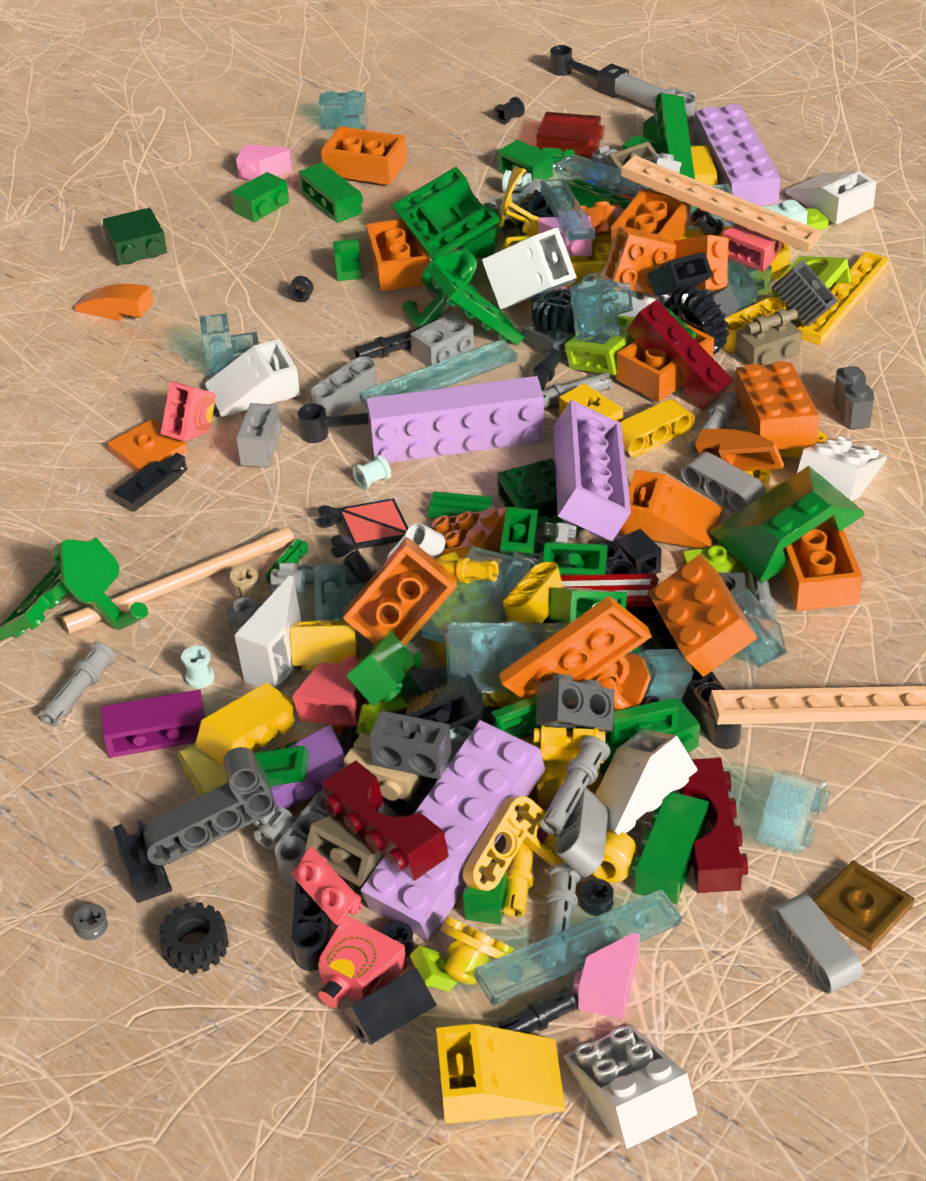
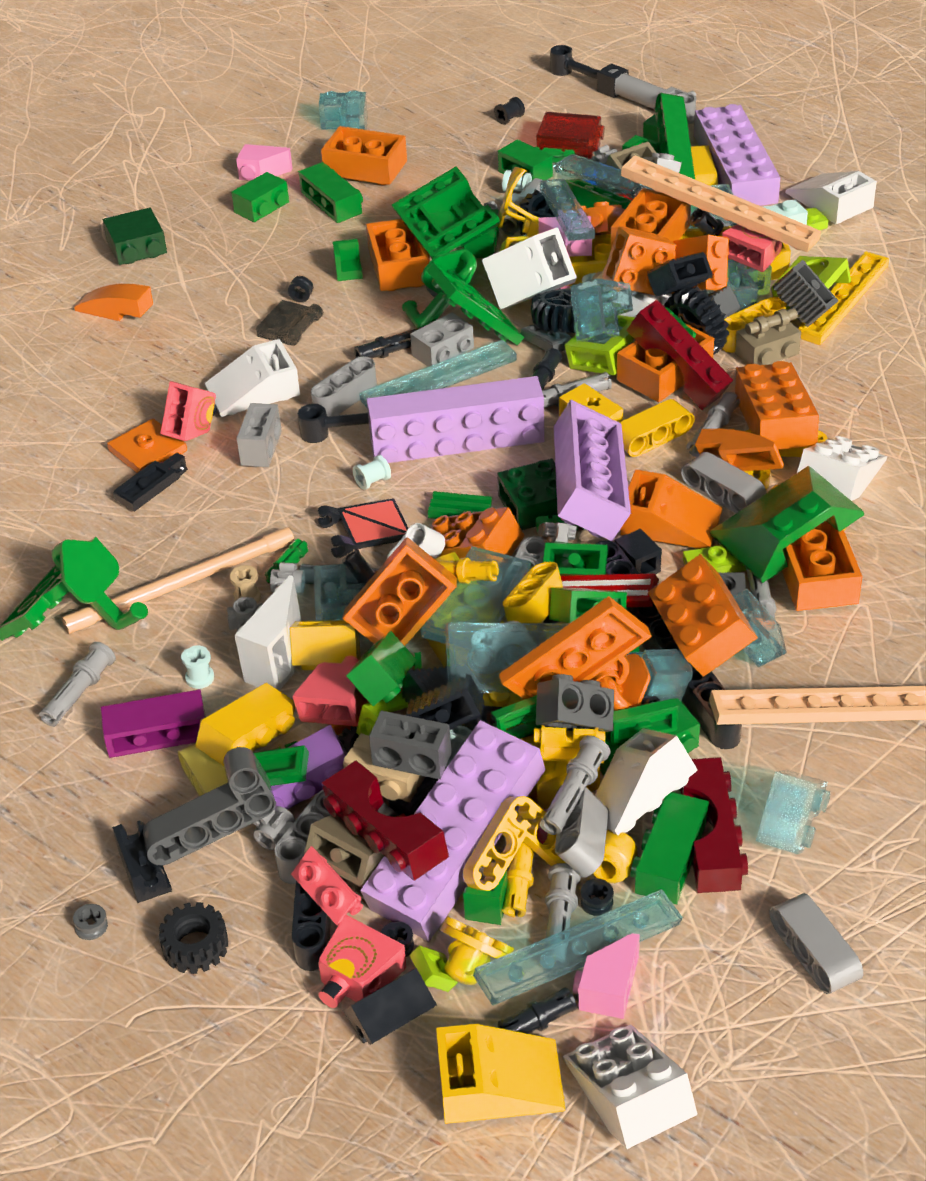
clear light blue brick [199,313,259,379] -> none
green slope [500,507,538,559] -> none
pearl gold tile [813,860,915,952] -> none
dark grey brick [833,366,874,430] -> none
none -> clear smoke plate [256,300,324,346]

